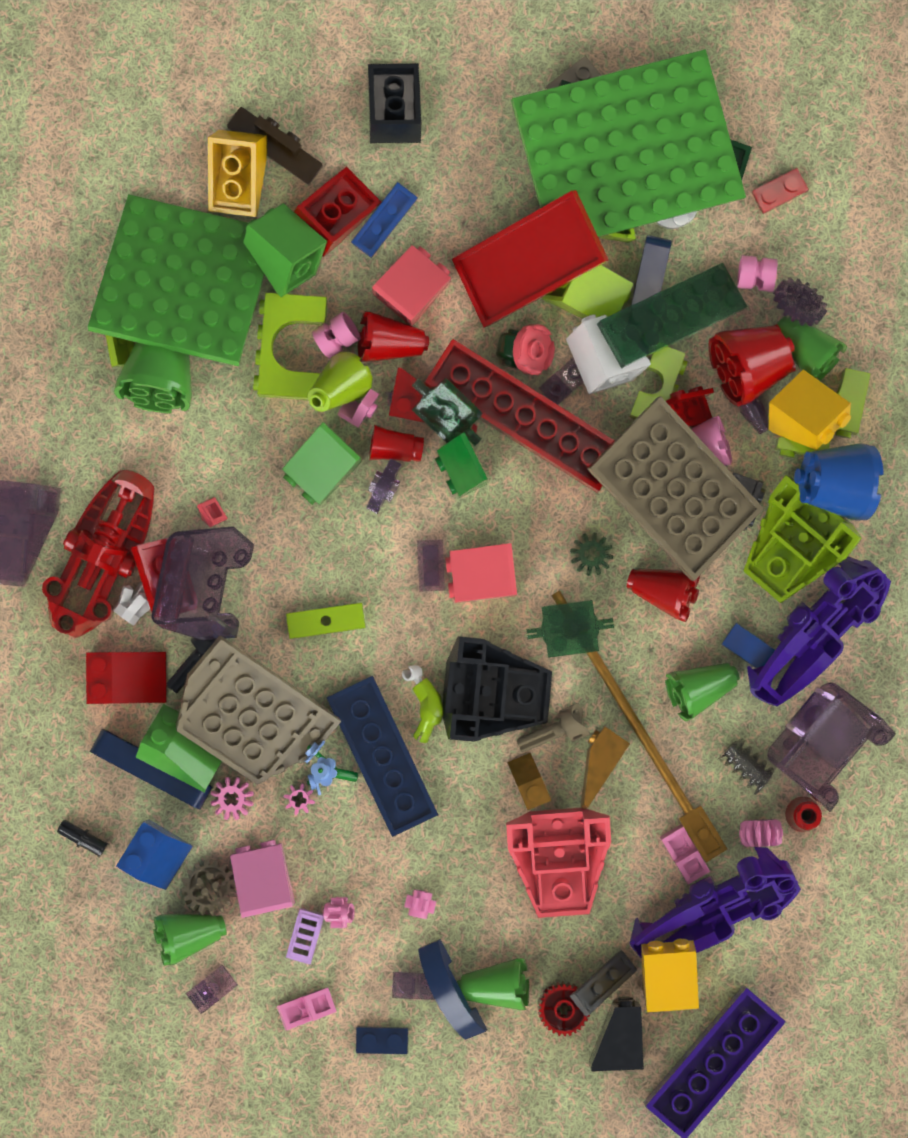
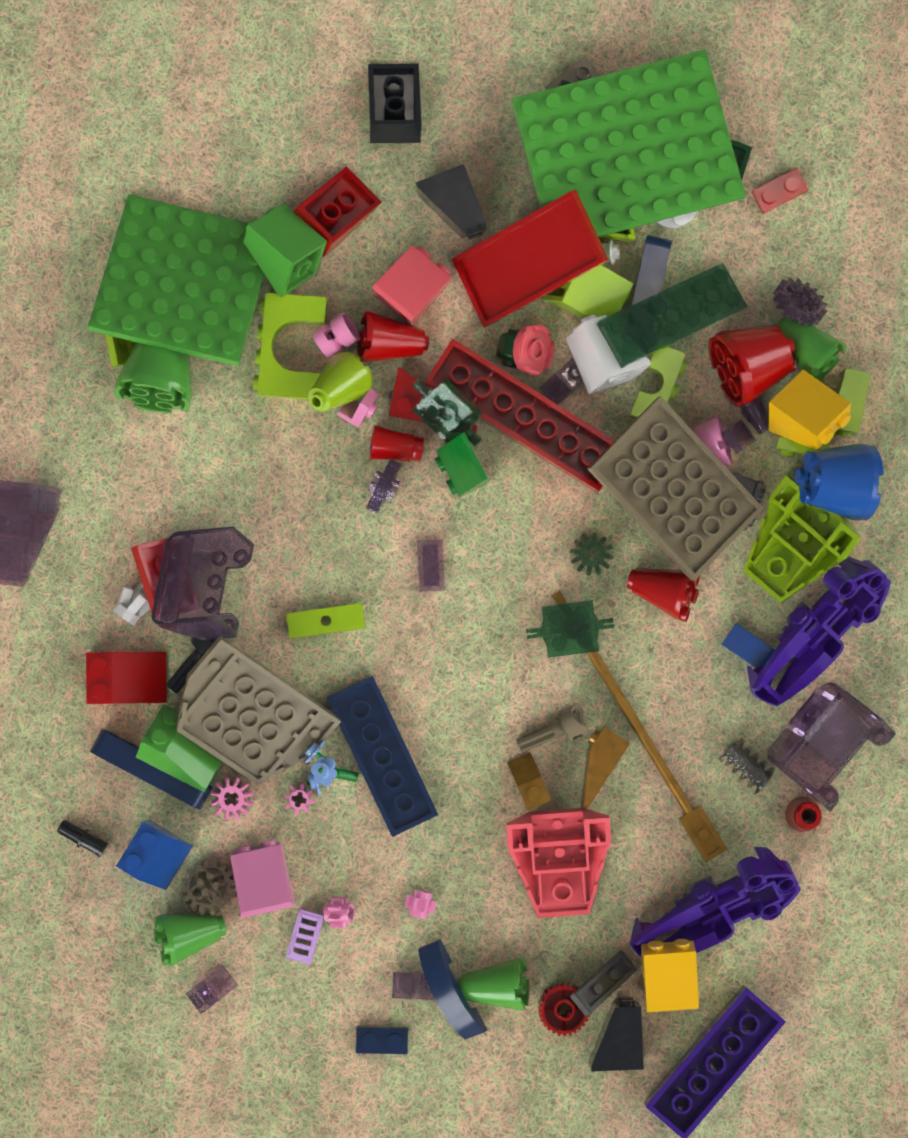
red piece [42,470,155,638] -> none
coral slope [197,497,228,527] -> none
yellow slope [208,130,267,217] -> none
dark brown bracket [227,107,323,185] -> none
bright pink slope [277,987,337,1030] -> none
bright green slope [282,422,362,505] -> none
blue tile [351,182,418,258] -> none
lime arm [402,665,443,743] -> none
black wedge [442,636,552,742] -> none
coral slope [445,543,517,603] -> none
bright pink slope [660,824,710,885] -> none
bright green cone [665,663,740,721] -> none
red bracket [666,386,714,428] -> none
bright pink wheel [737,255,778,292] -> none
bright pink gear [739,819,783,847] -> none
none -> black slope [416,164,486,240]
none -> white plate [602,240,620,265]
none -> slope [721,420,757,454]

